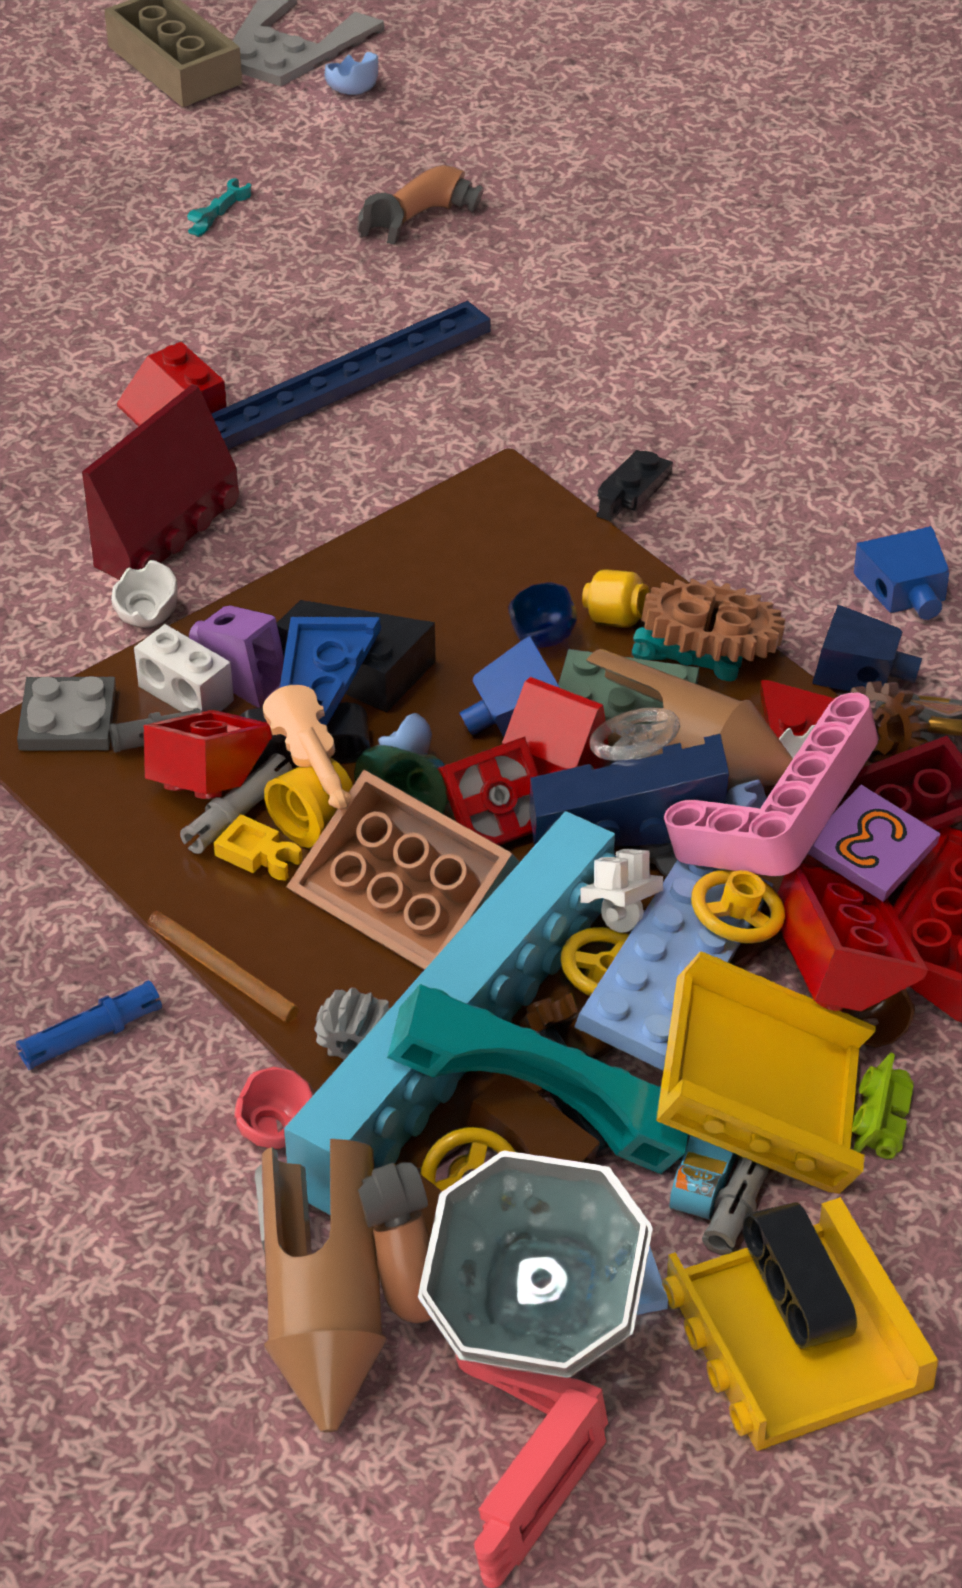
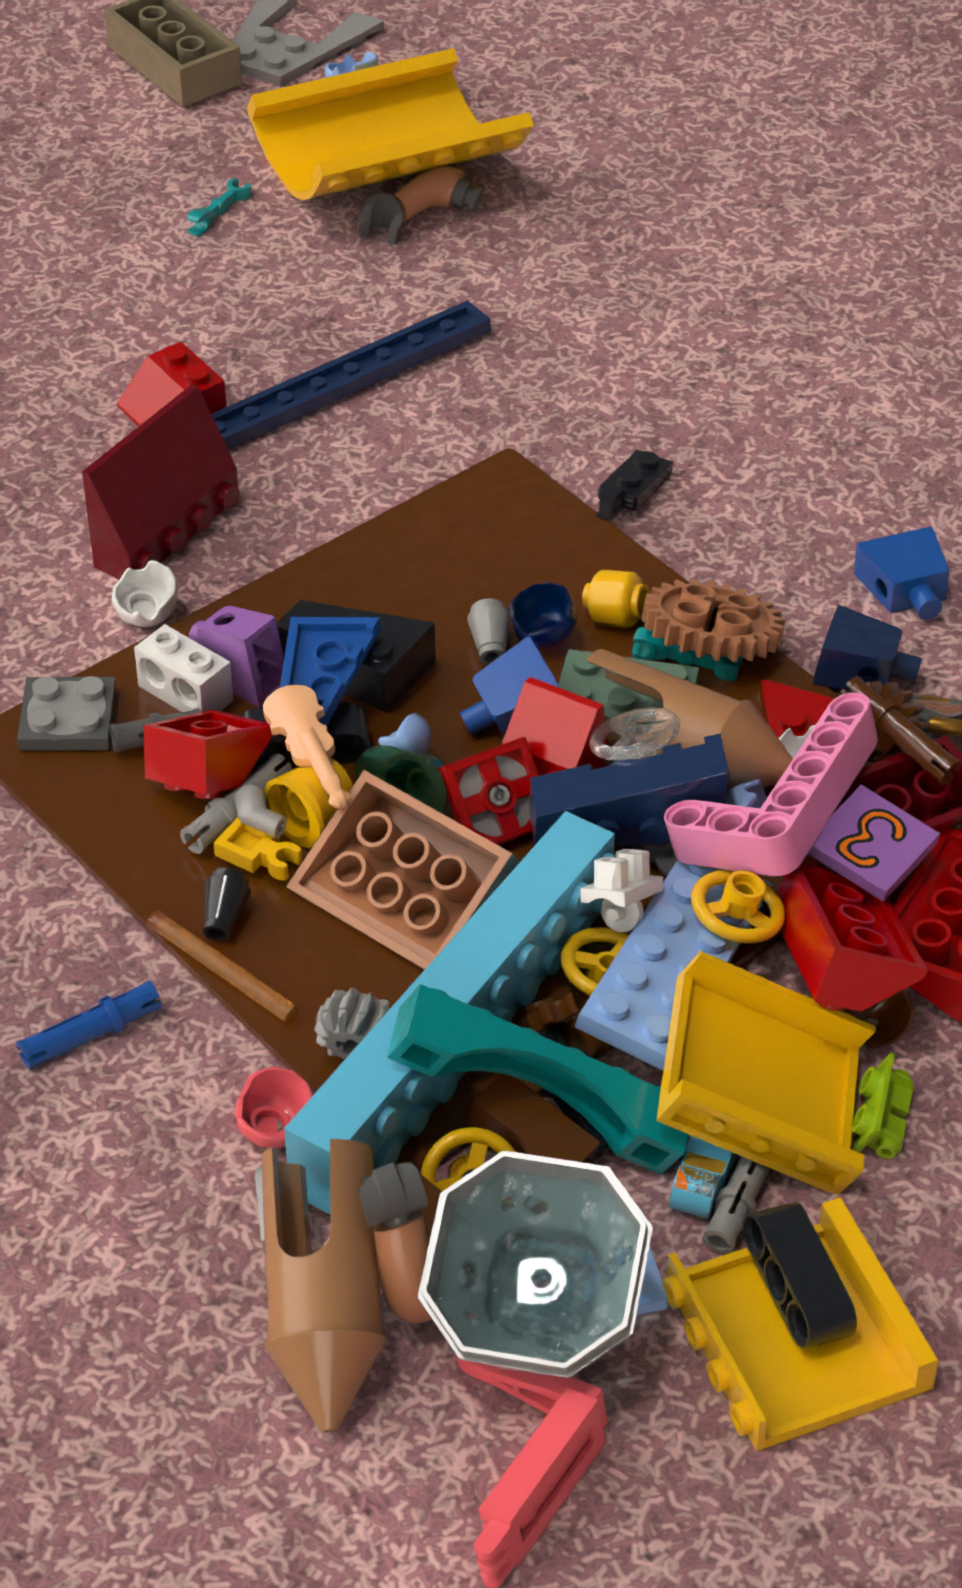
none -> black cone [202,868,251,942]
none -> light grey arm [235,783,287,838]
none -> yellow panel [246,48,534,200]
none -> light grey cone [467,598,510,665]
none -> reddish brown pin [839,676,962,785]

